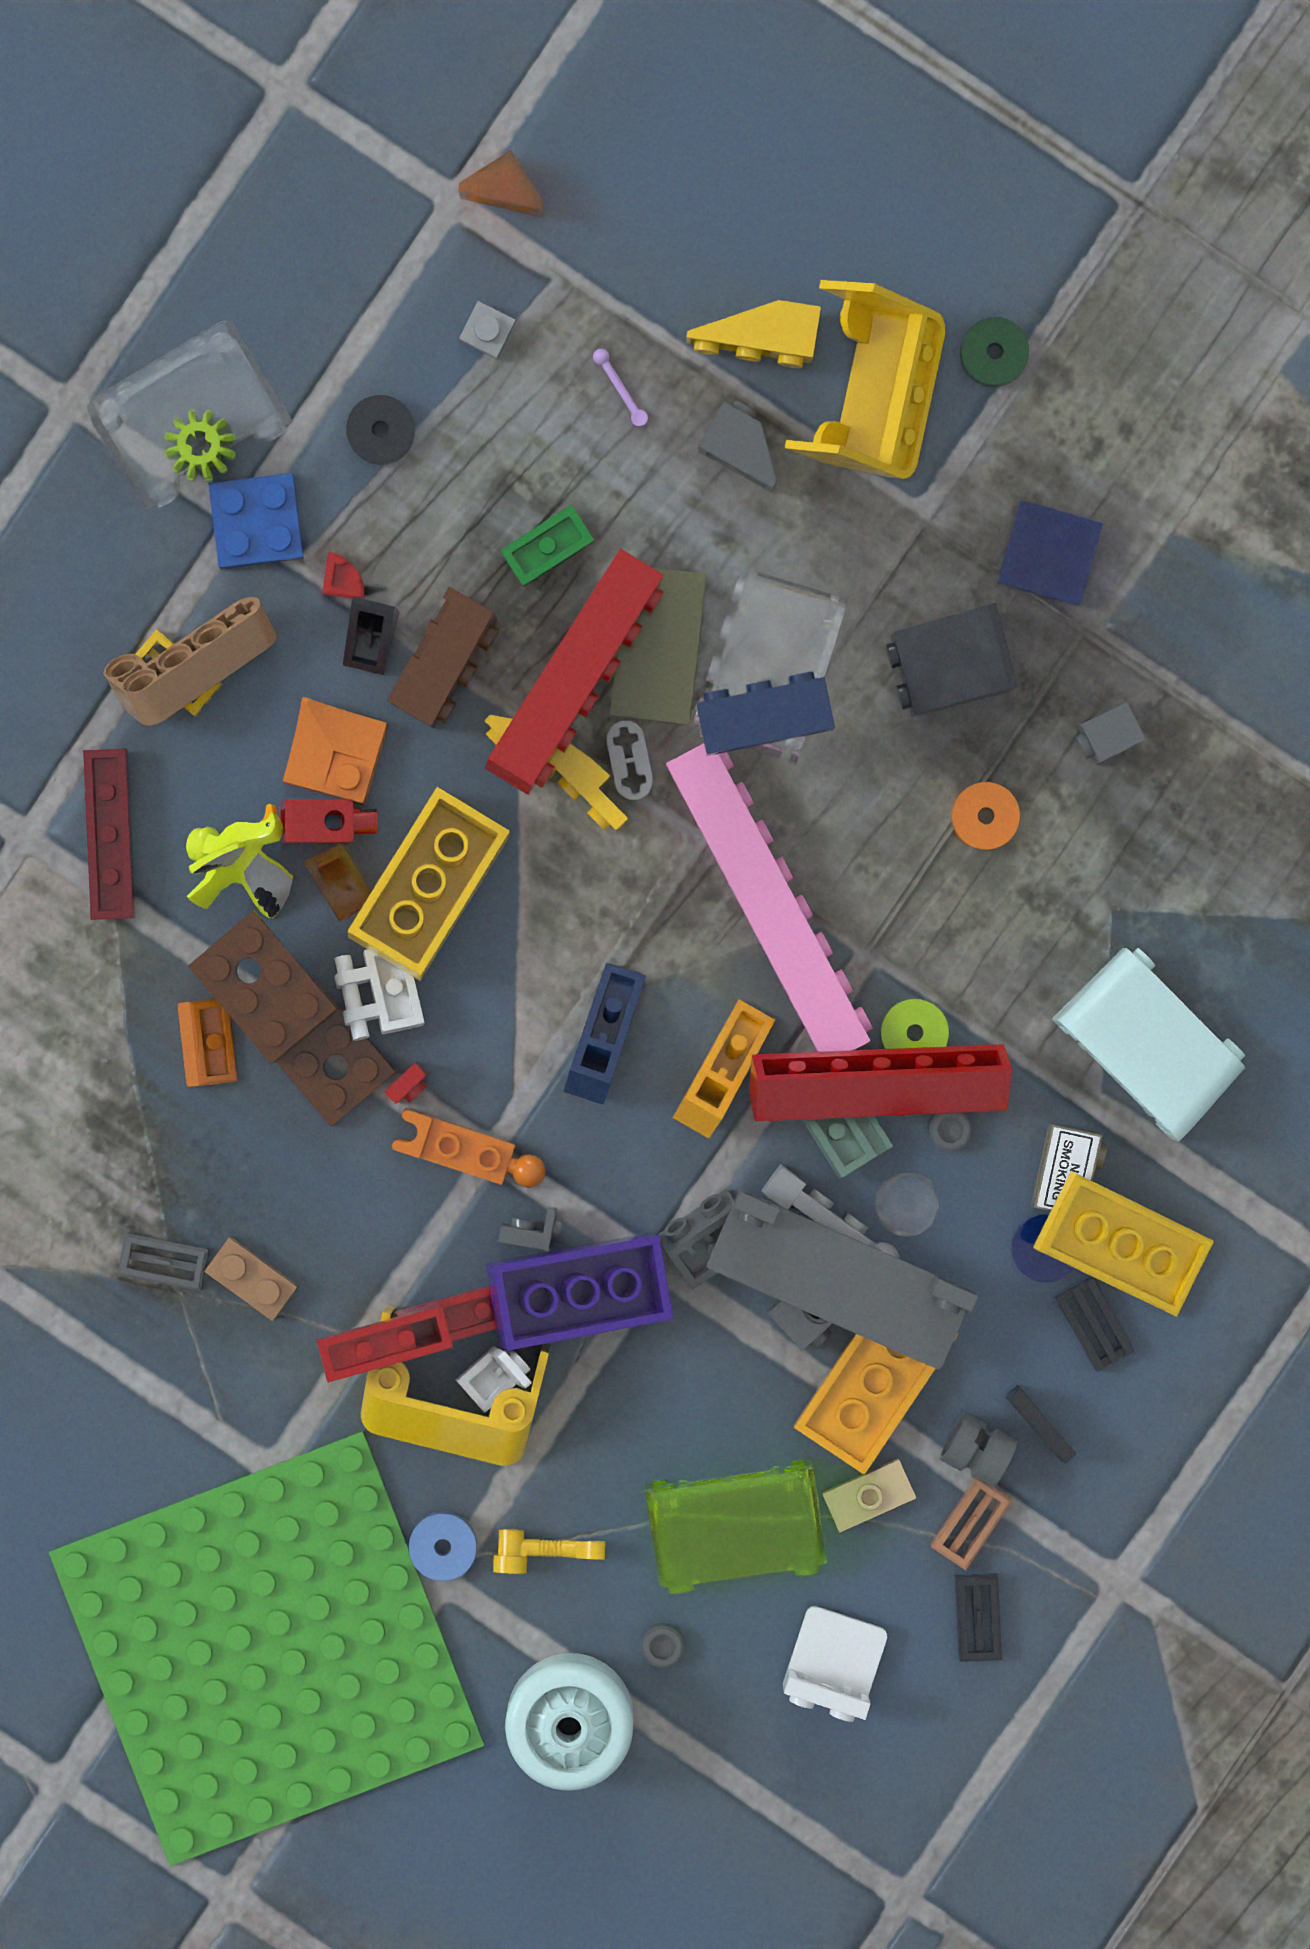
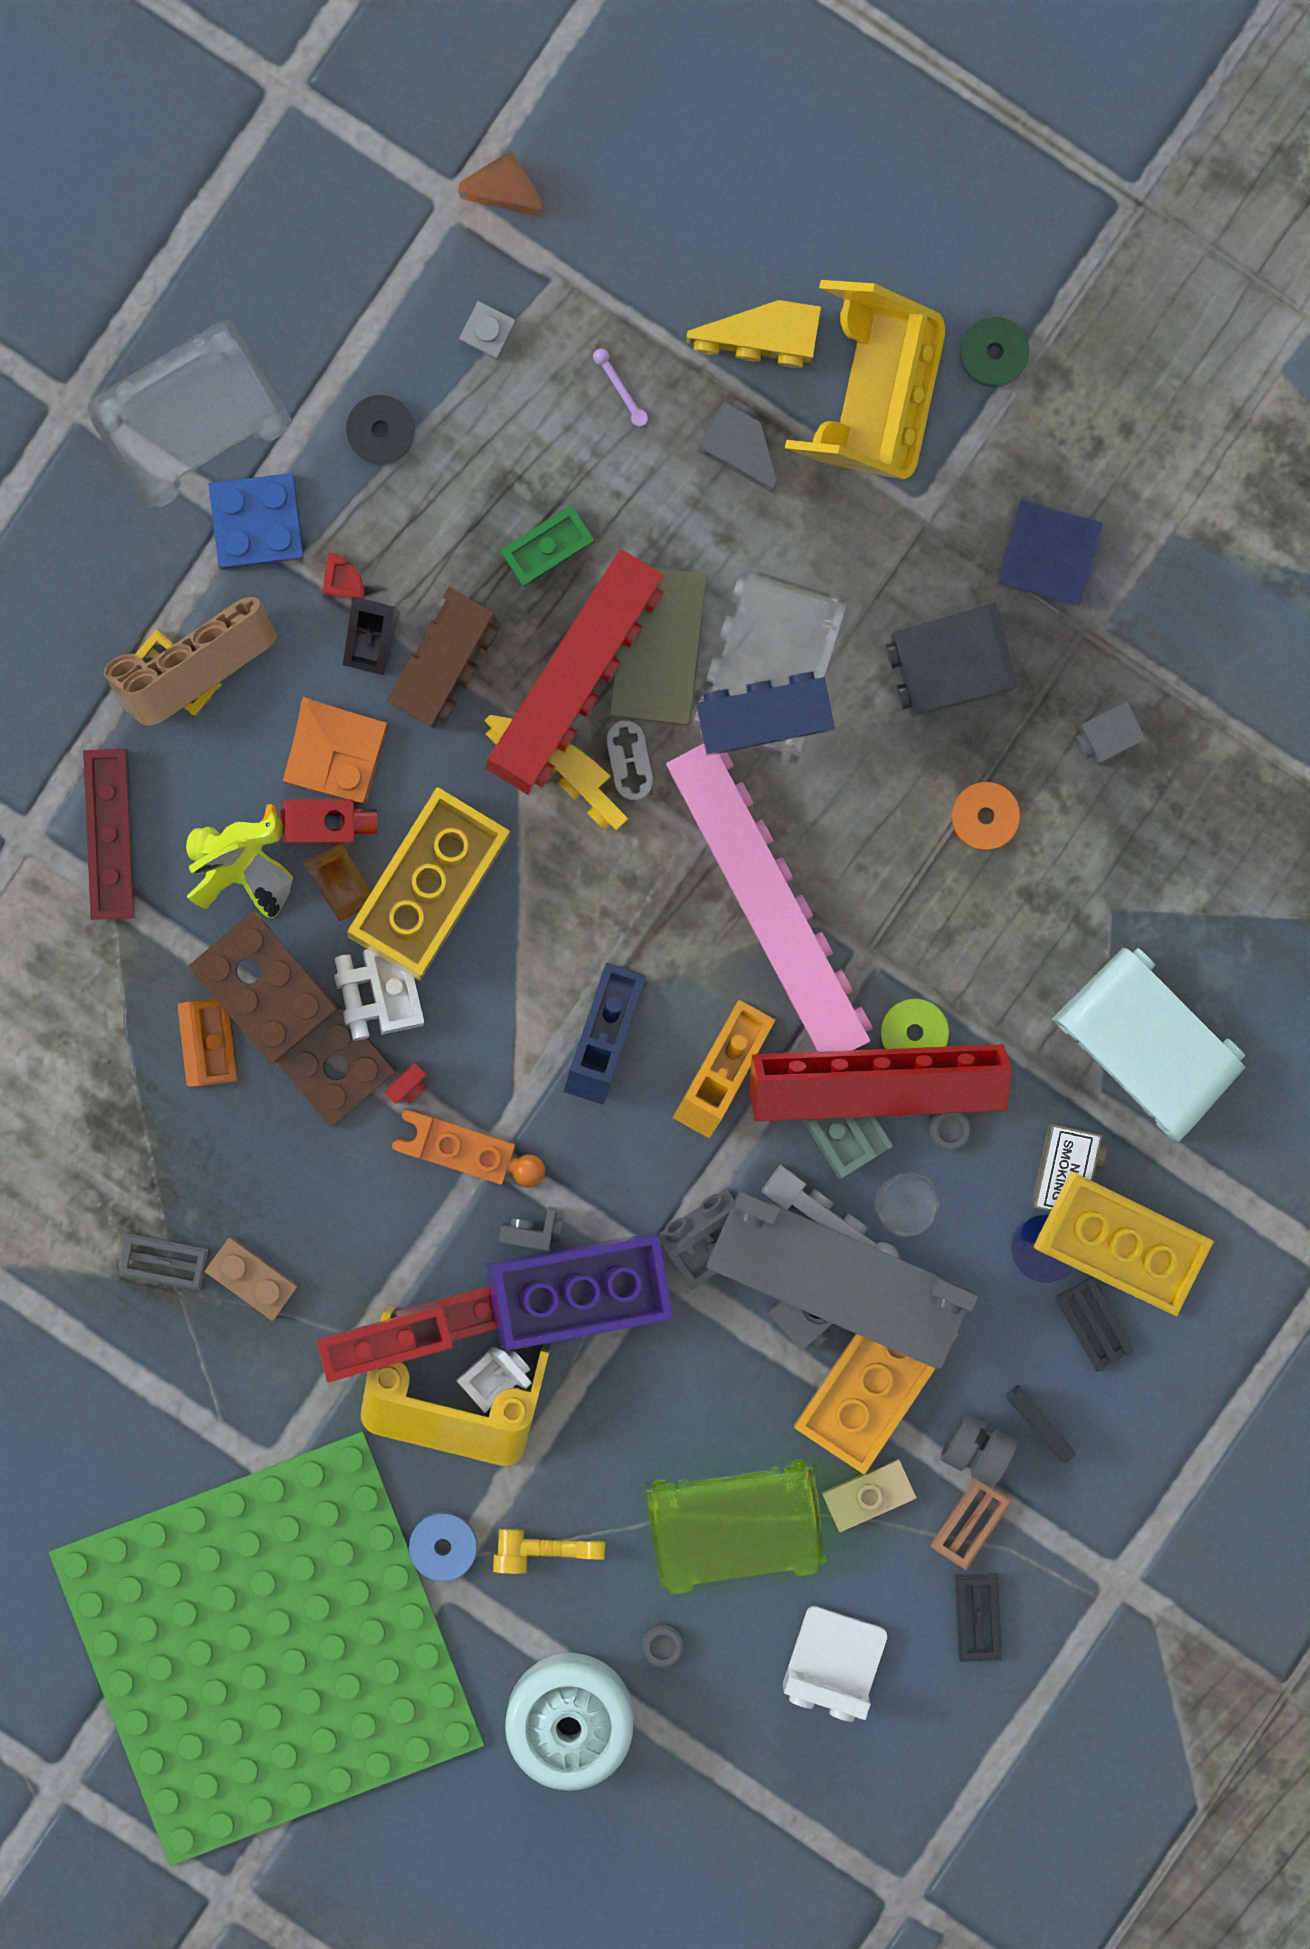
lime gear [164,410,236,482] -> none

